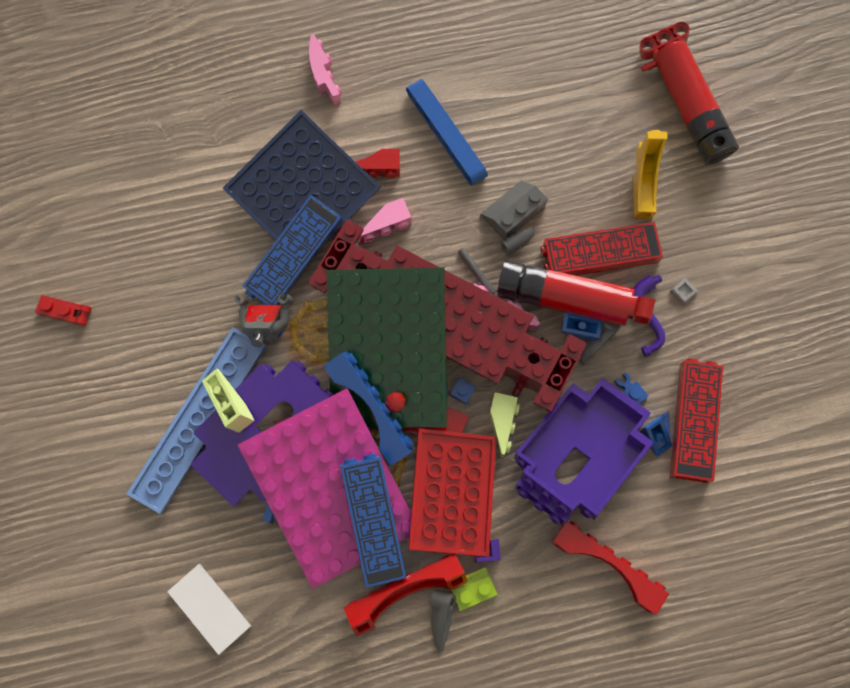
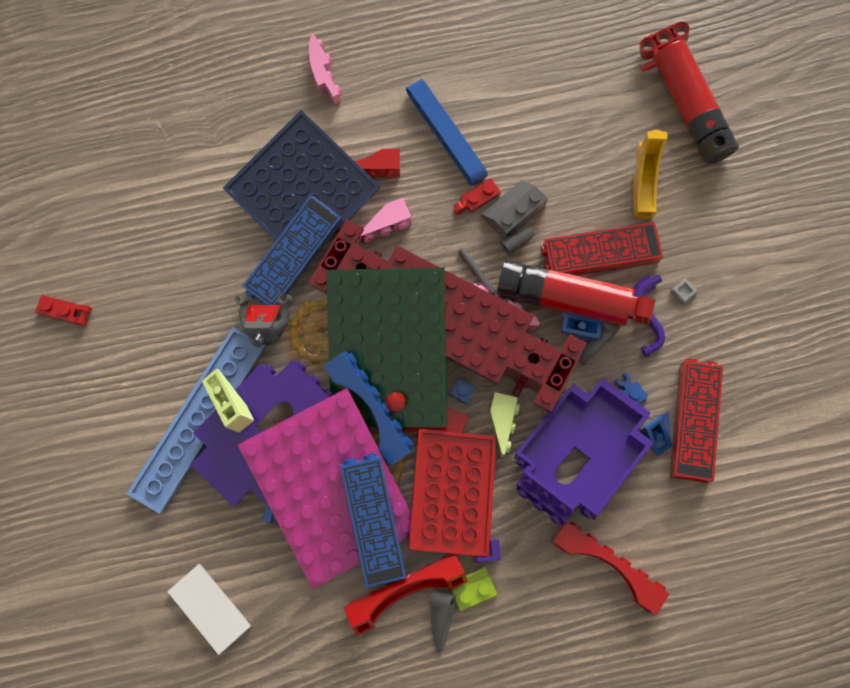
none -> red plate [453,178,501,216]

